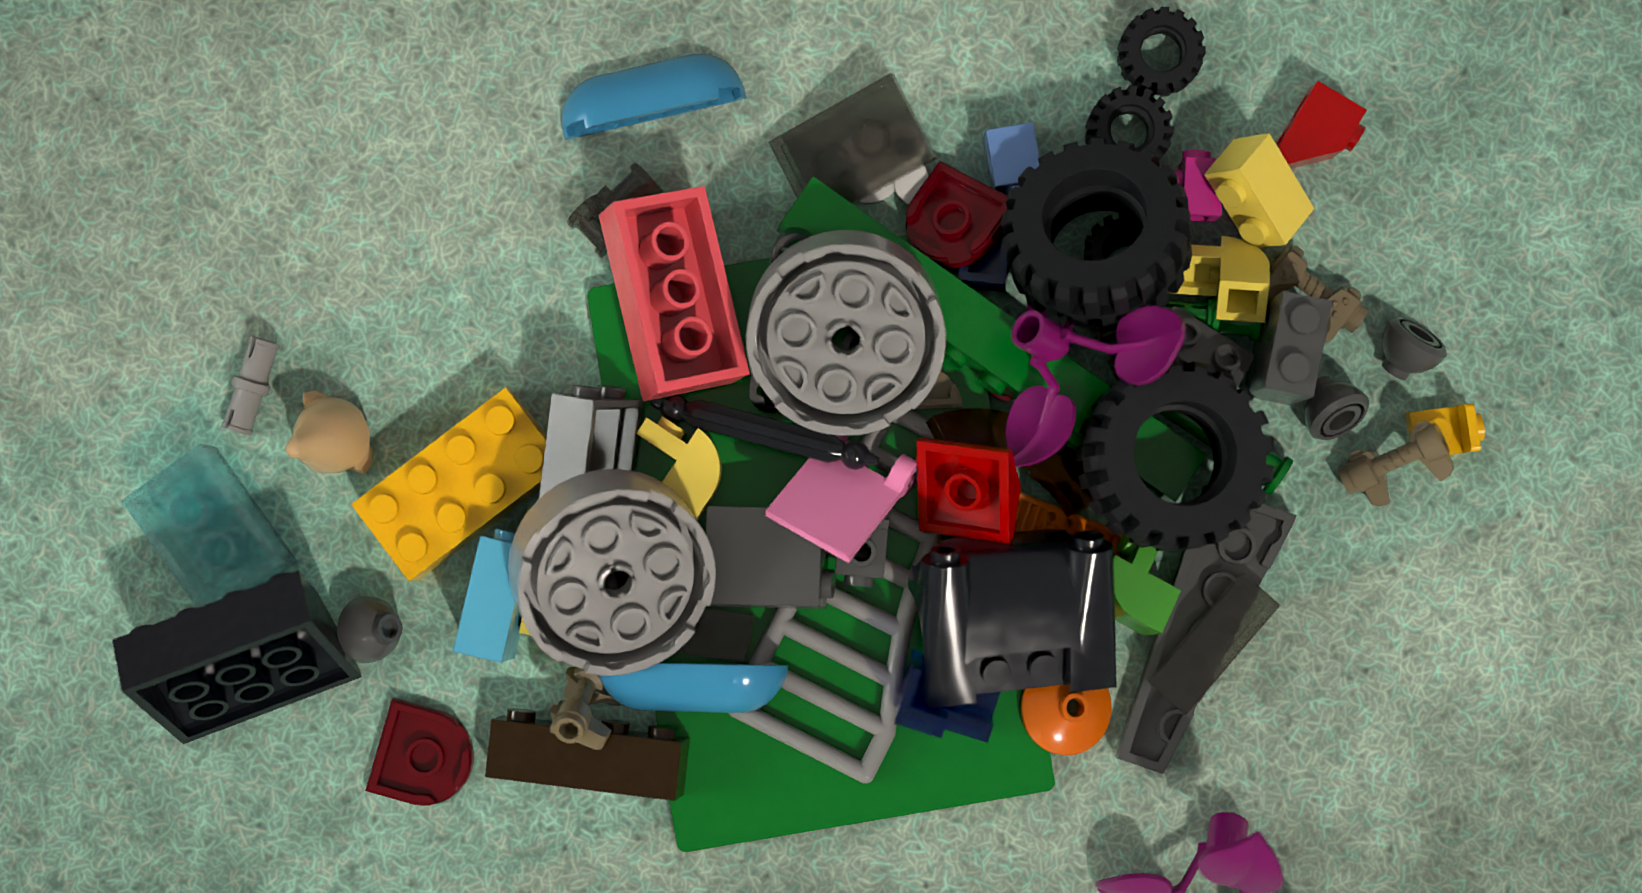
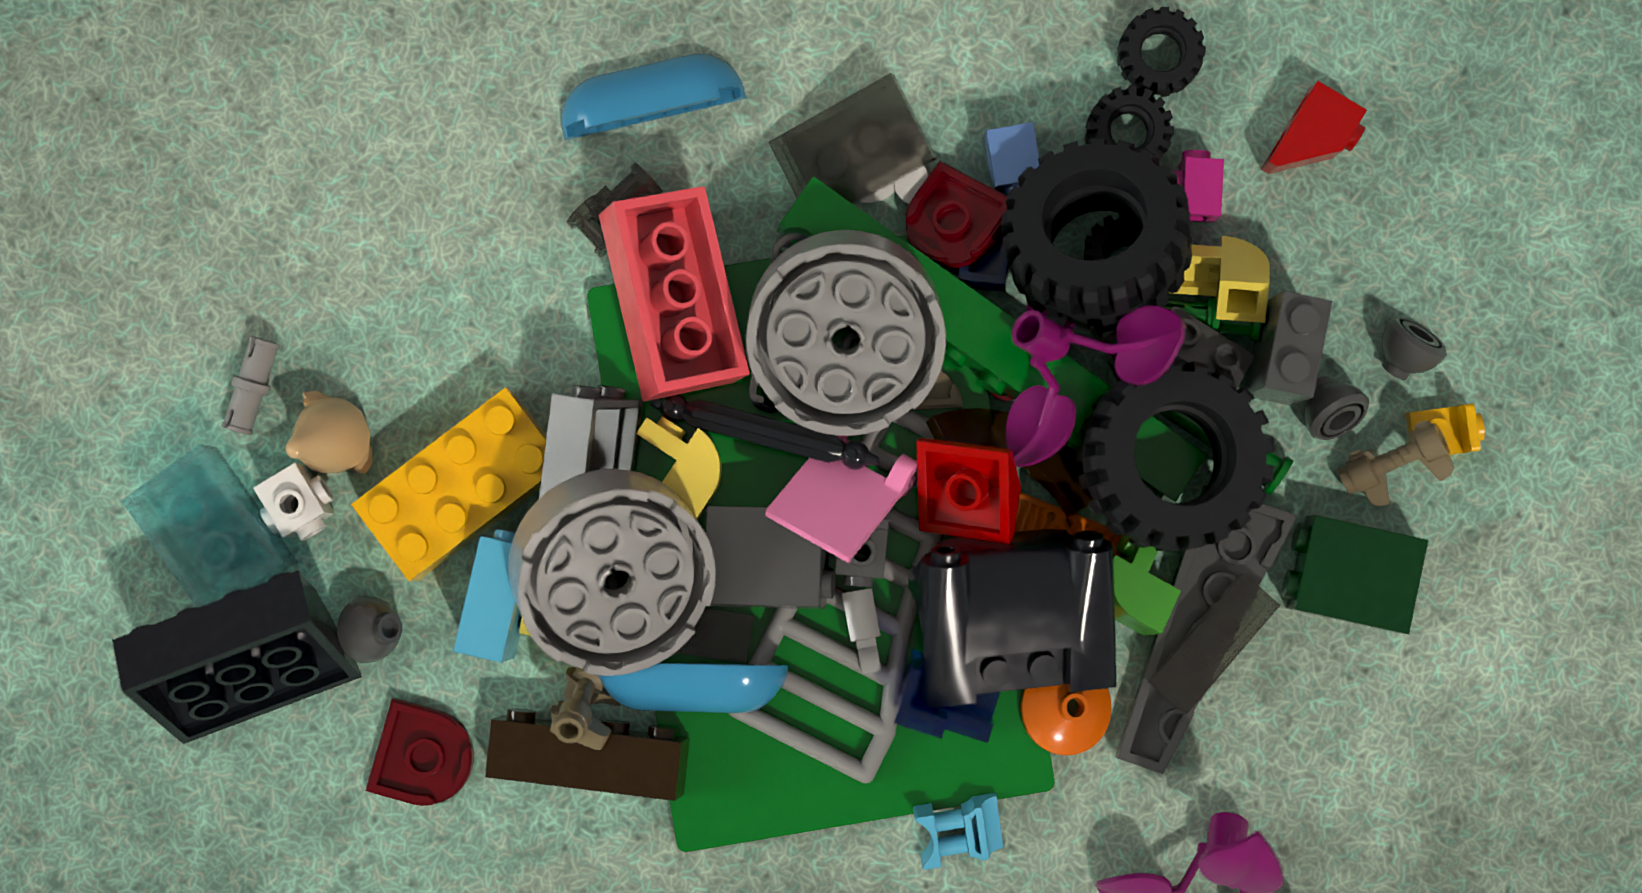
light yellow brick [1204,133,1315,248] -> none
dark tan piece [1268,246,1369,342] -> none
none -> white brick [253,463,335,541]
none -> light grey bar [842,588,881,675]
none -> medium azure piece [913,793,1003,870]
none -> dark green brick [1282,515,1429,635]

